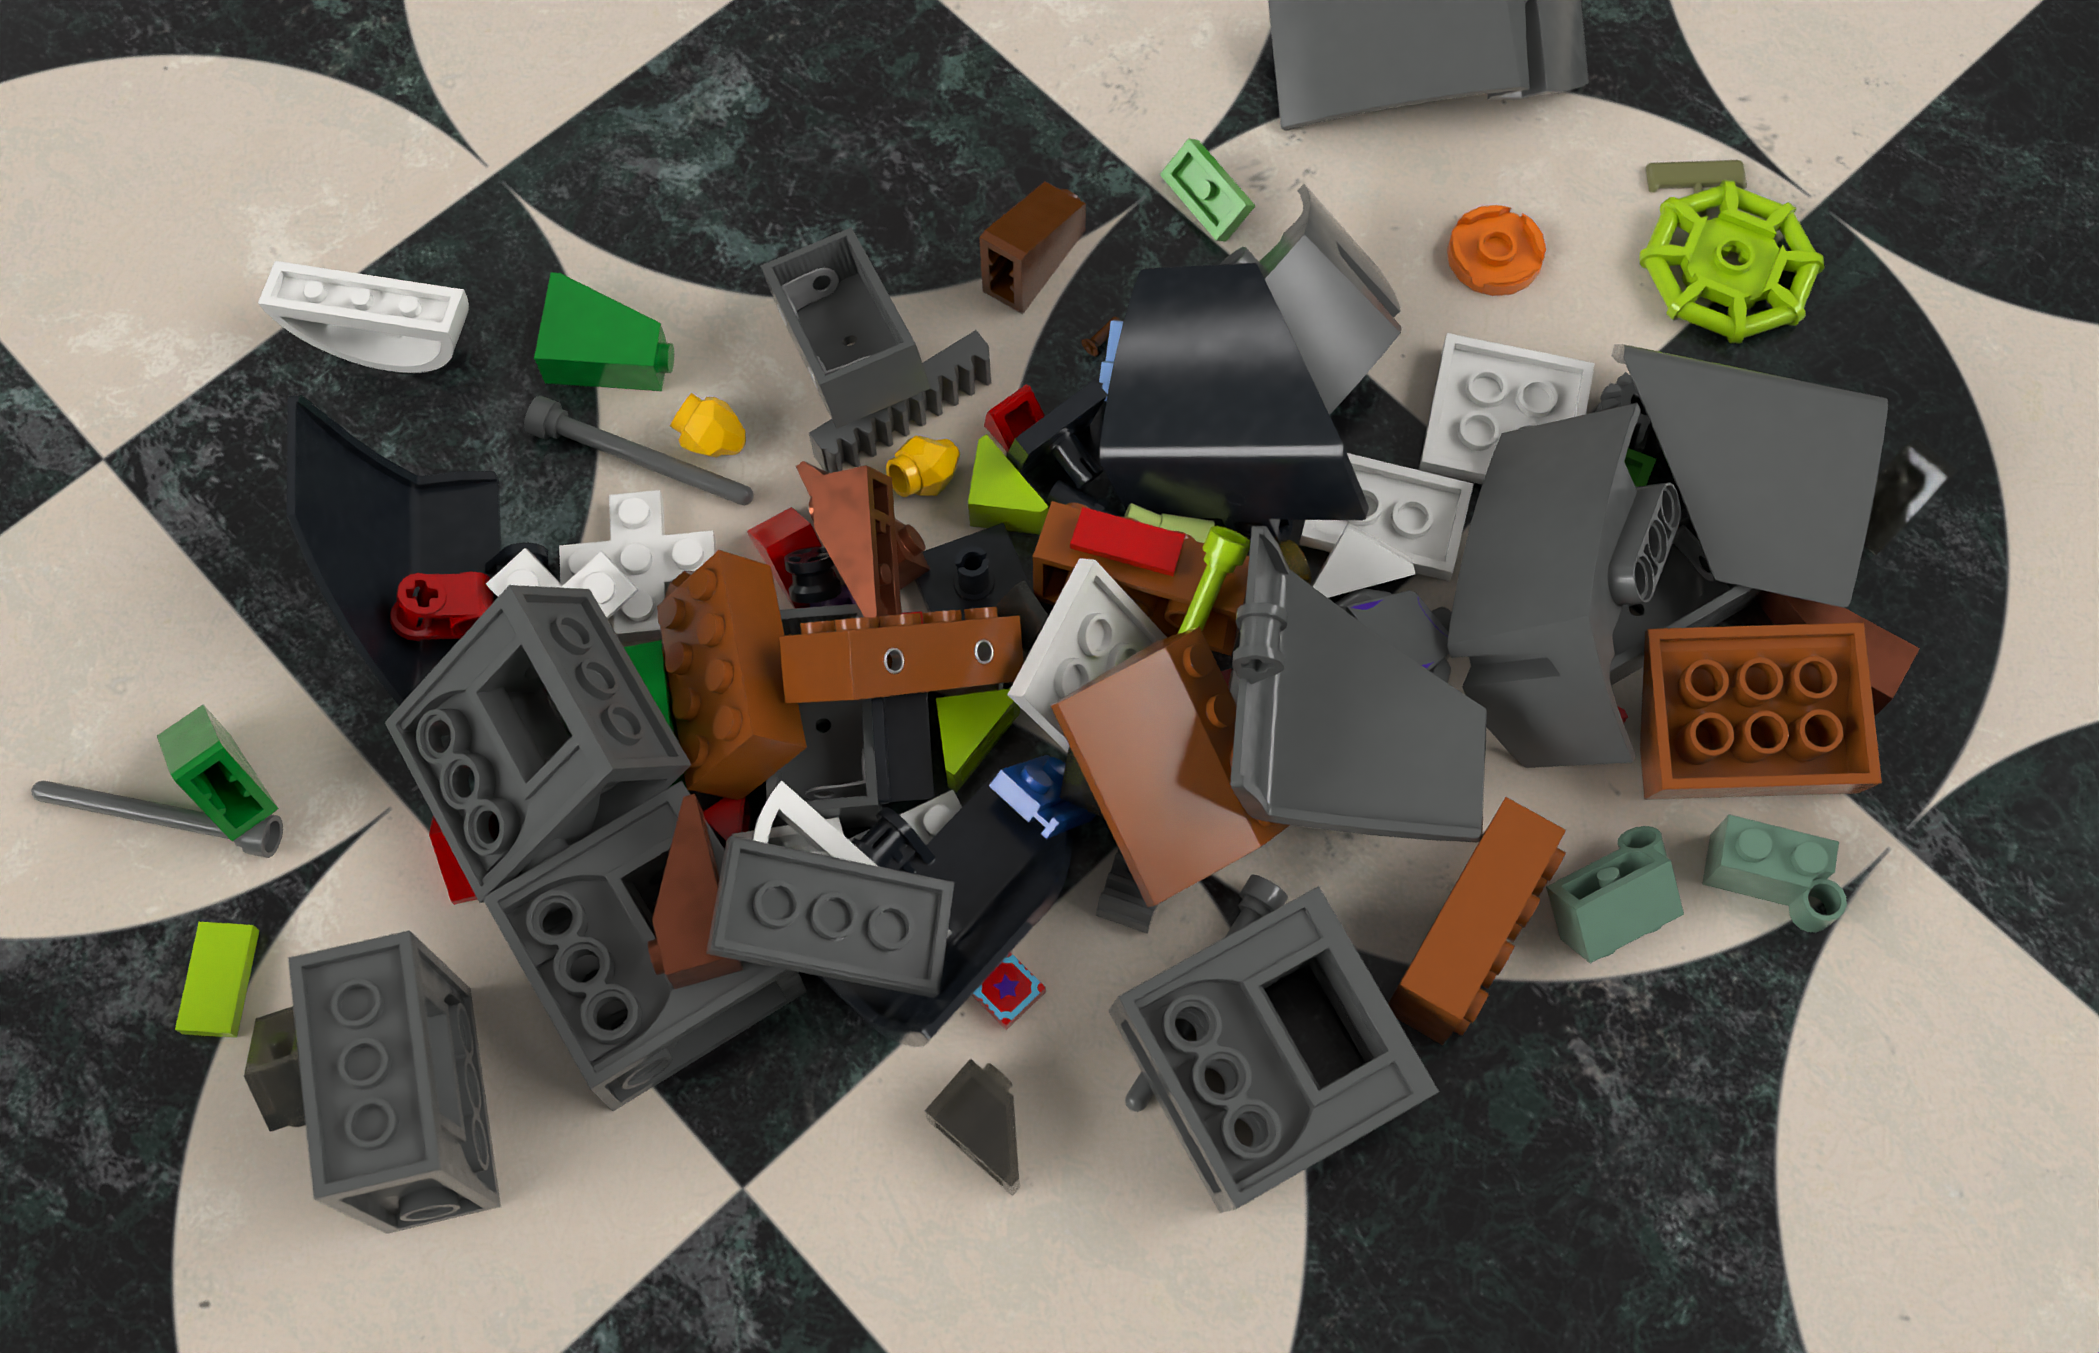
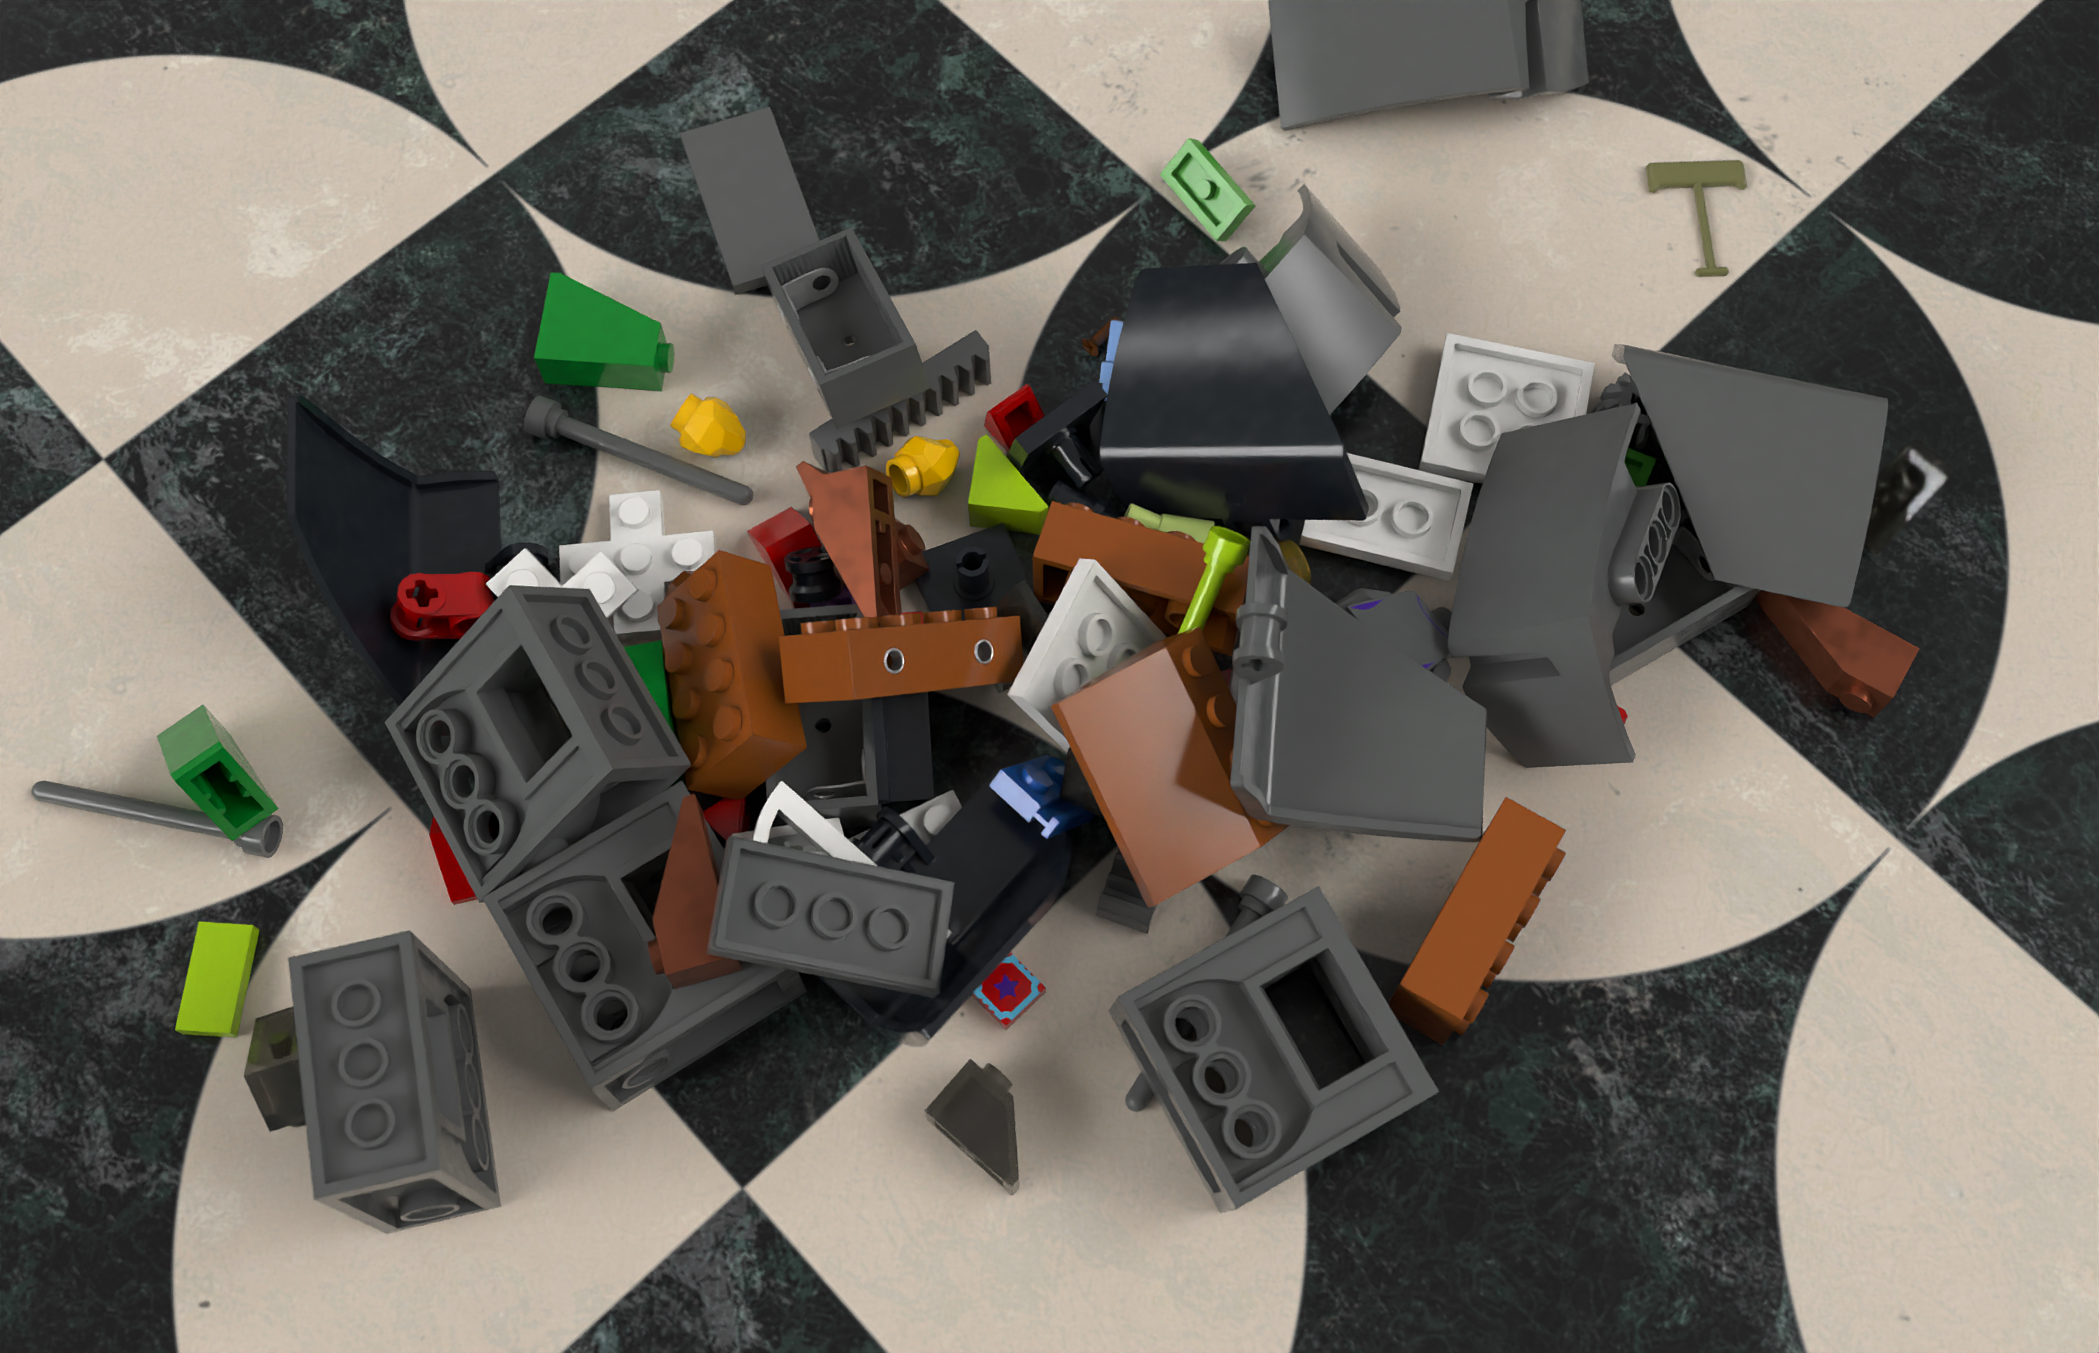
white window [258,261,469,373] -> none
lime slope [936,688,1020,793] -> none
reddish brown slope [979,182,1086,314] -> none
red piece [1070,507,1186,577] -> none
white slope [1311,523,1416,598] -> none
orange tile [1447,205,1546,296] -> none
sand green hinge [1546,826,1684,963] -> none
lime plate [1639,180,1824,343] -> none
dark orange slope [1640,623,1882,800] -> none
sand green hinge [1702,814,1847,933] -> none
none -> dark grey tile [680,107,820,295]

